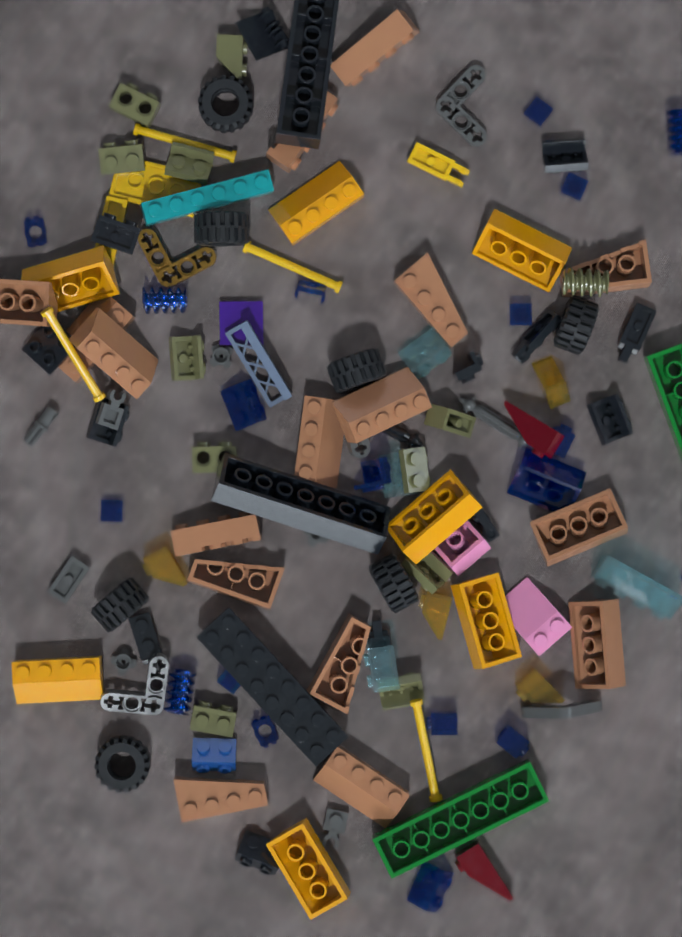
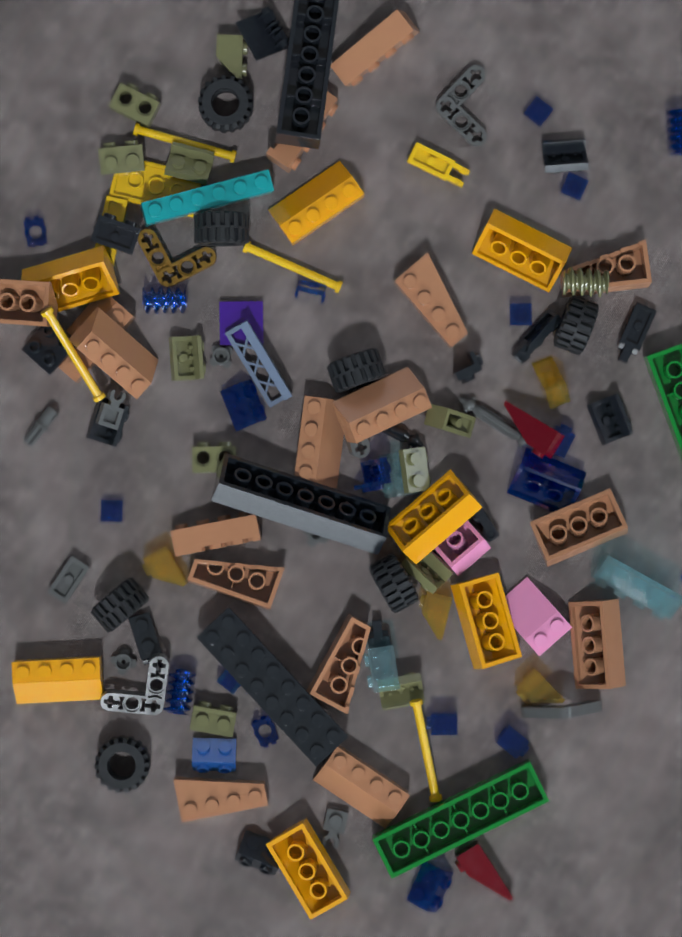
clear light blue bracket [398,327,452,379] -> none

